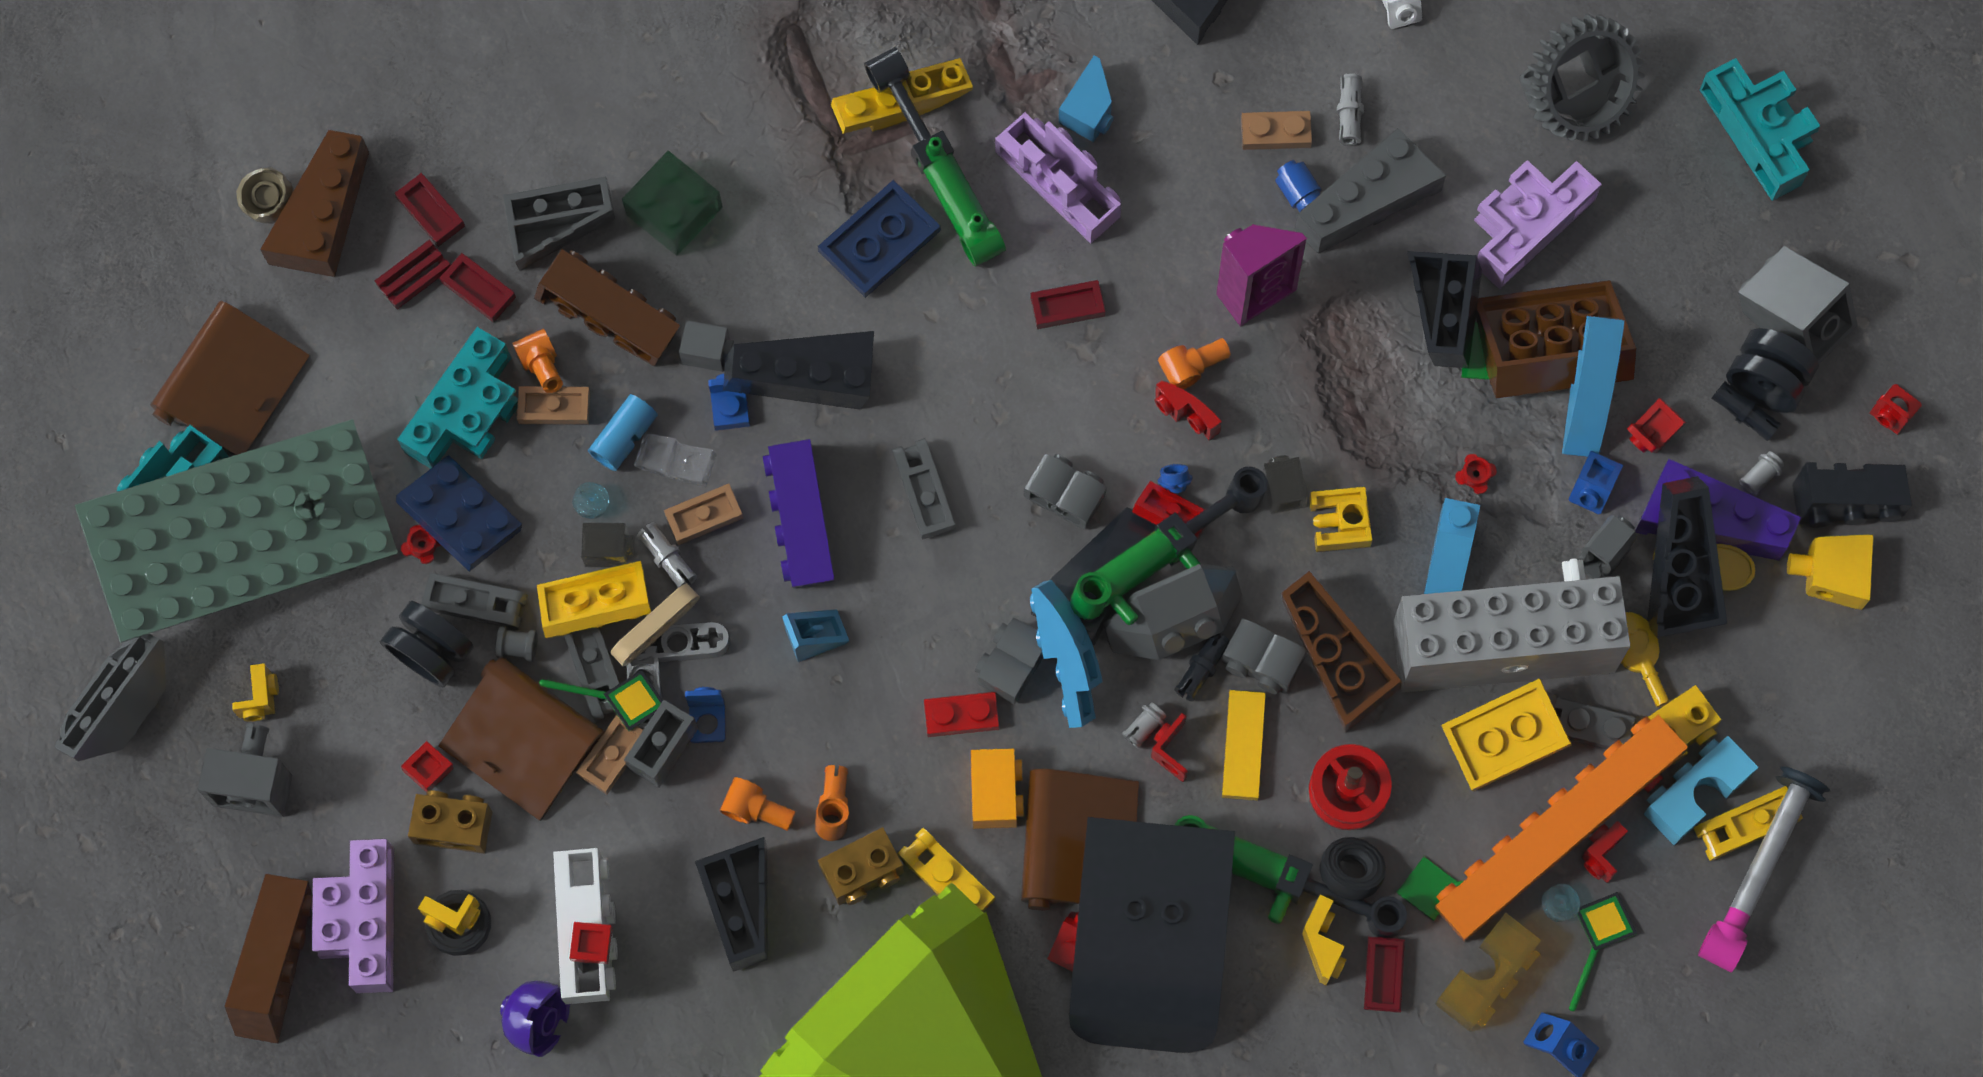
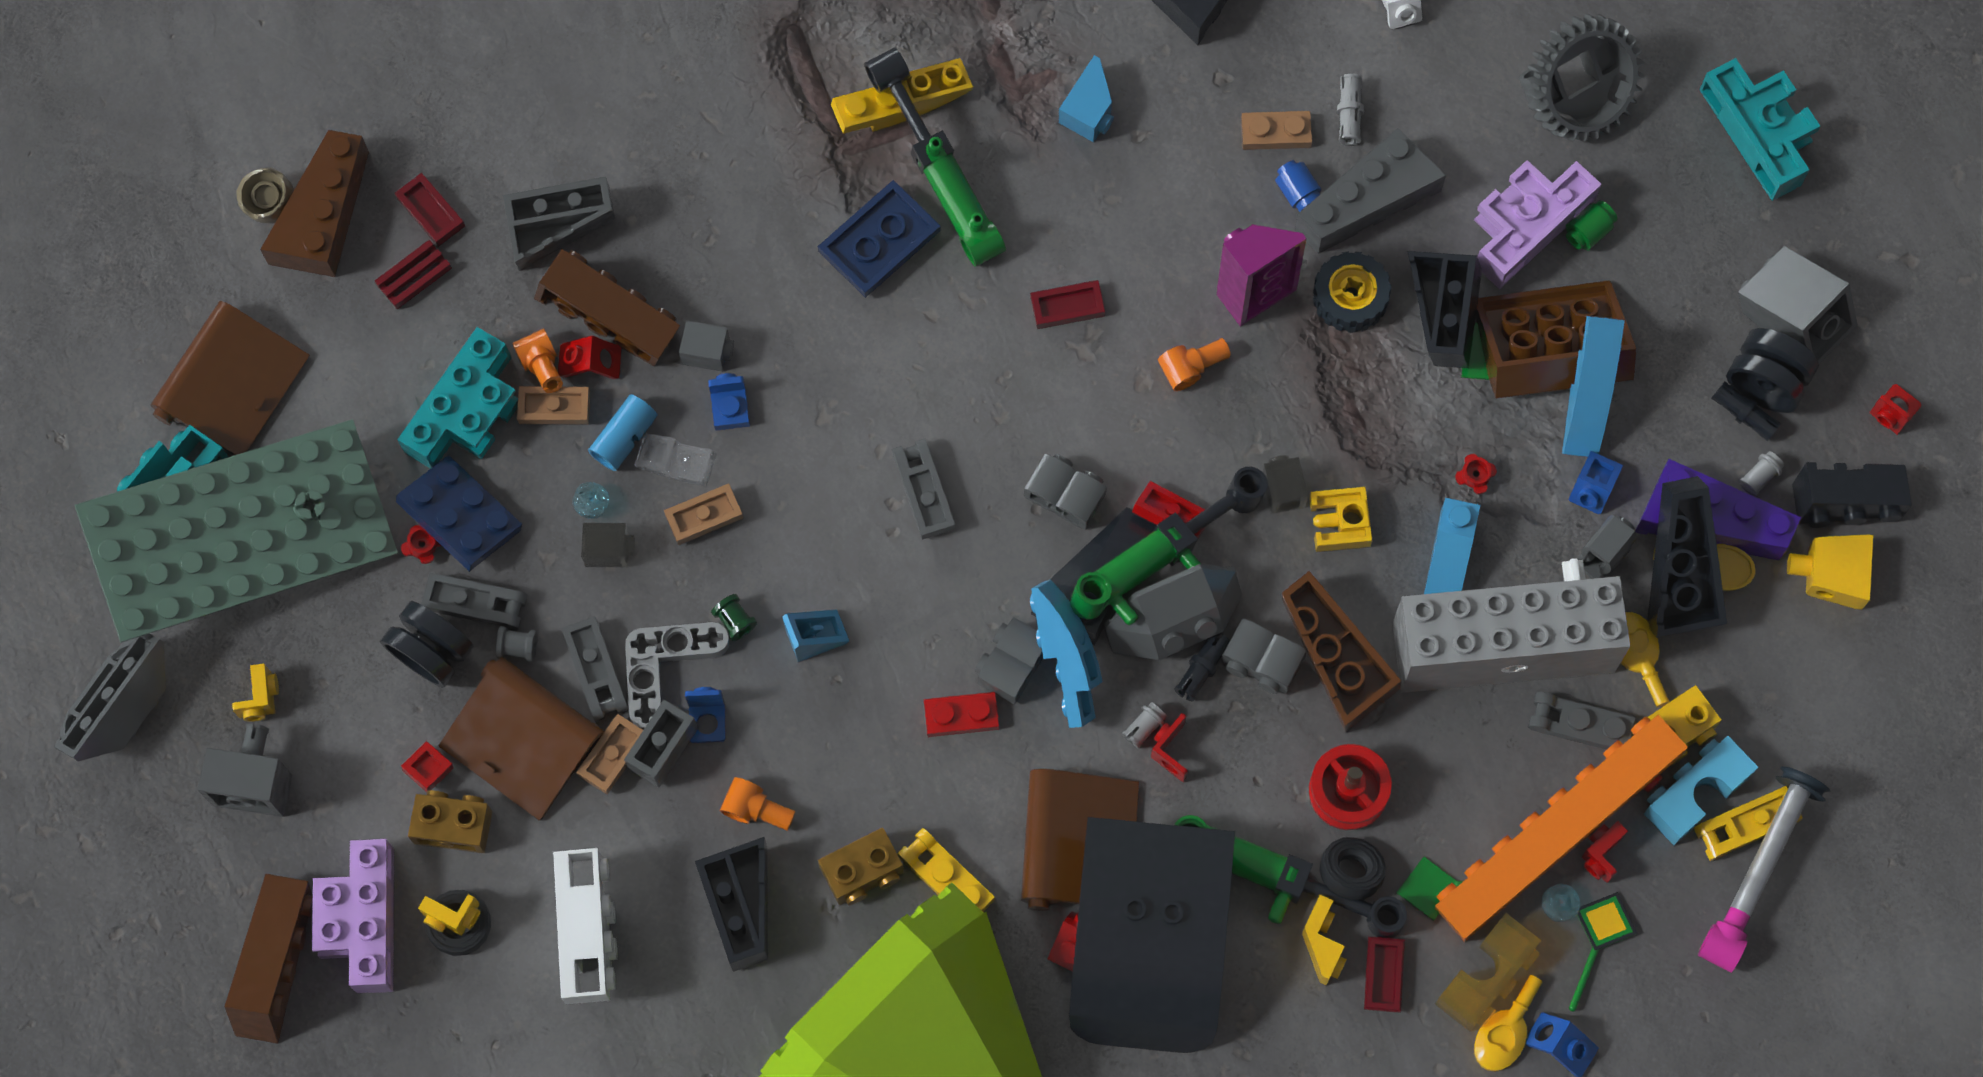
dark red tile [439,253,516,323] -> none
dark purple cylinder [500,981,570,1057] -> none
yellow plate [537,561,651,638] -> none
piece [539,670,663,732] -> none
red plate [569,922,613,964] -> none
tan beam [610,583,700,667] -> none
clear green brick [622,150,723,256] -> none
light grey pin [637,522,697,588] -> none
black wedge [723,331,874,410] -> none
dark purple wedge [763,439,835,588] -> none
orange pin [815,765,849,841] -> none
light orange brick [971,749,1024,829] -> none
lavender piece [995,112,1121,244] -> none
red slope [1154,381,1222,441] -> none
blue plate [1158,464,1193,493] -> none
yellow tile [1222,690,1265,801] -> none
yellow plate [1441,678,1572,791] -> none
red bracket [1627,398,1687,453] -> none
none -> red bracket [558,335,621,379]
none -> dark green bush [711,594,757,641]
none -> black wheel [1313,251,1391,333]
none -> yellow piece [1474,975,1543,1072]
none -> green brick [1566,200,1618,251]

